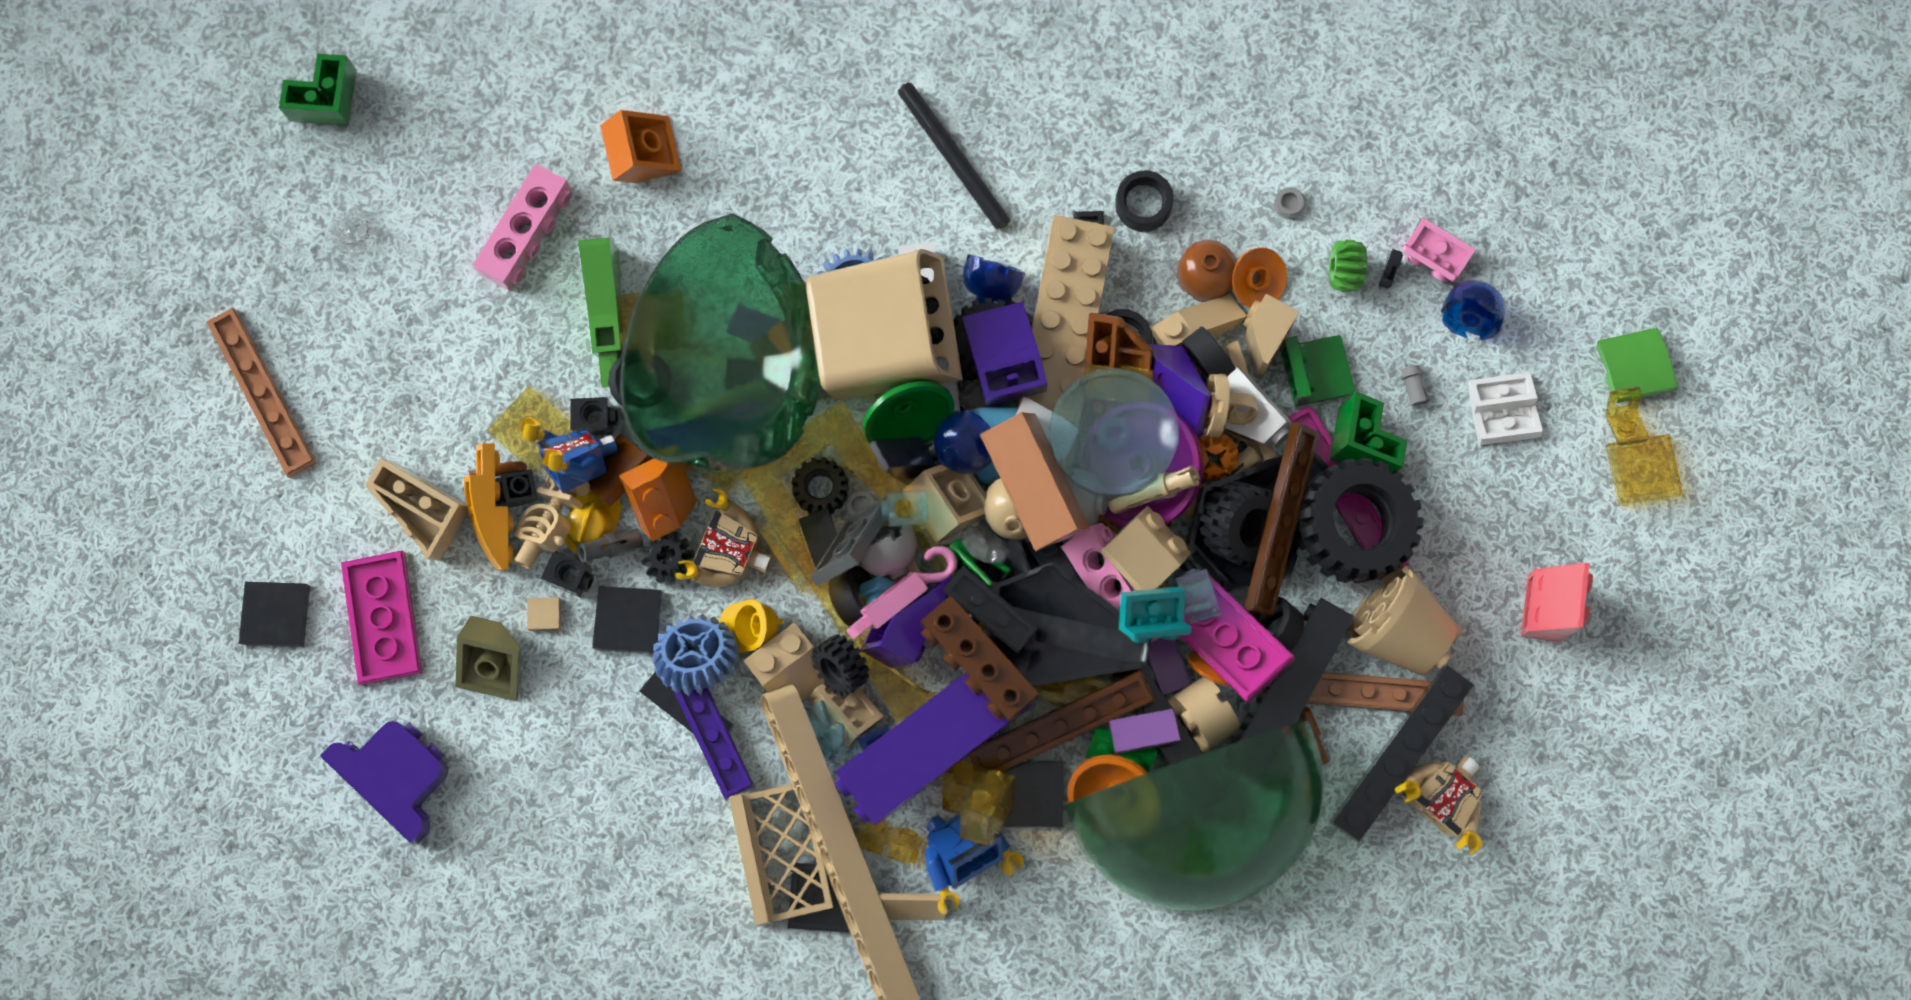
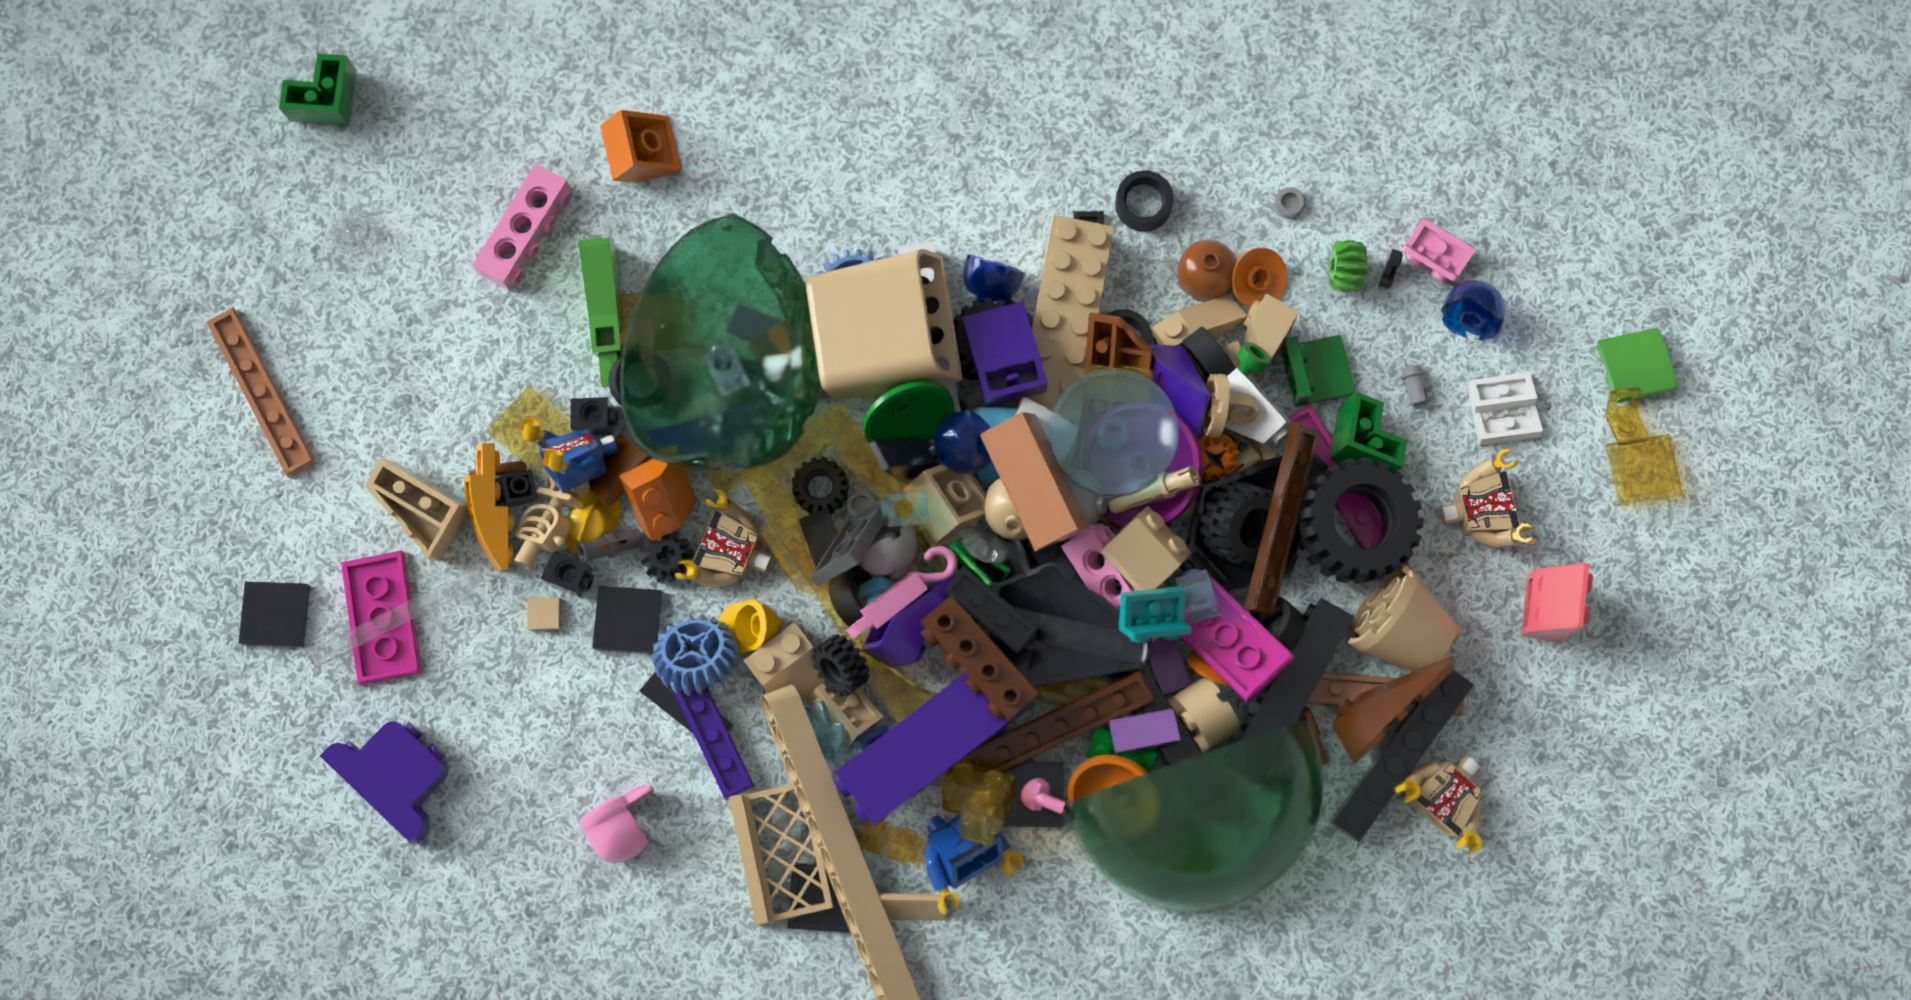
olive slope [455,615,521,701] -> none
black axle [897,82,1010,230] -> none
none -> clear axle [308,568,485,667]
none -> bright pink piece [580,785,654,863]
none -> clear light blue brick [703,342,751,397]
none -> bright pink plate [1021,778,1066,814]
none -> green tile [1237,342,1271,376]
none -> reddish brown wedge [1332,656,1456,763]
none -> torso [1440,449,1537,548]

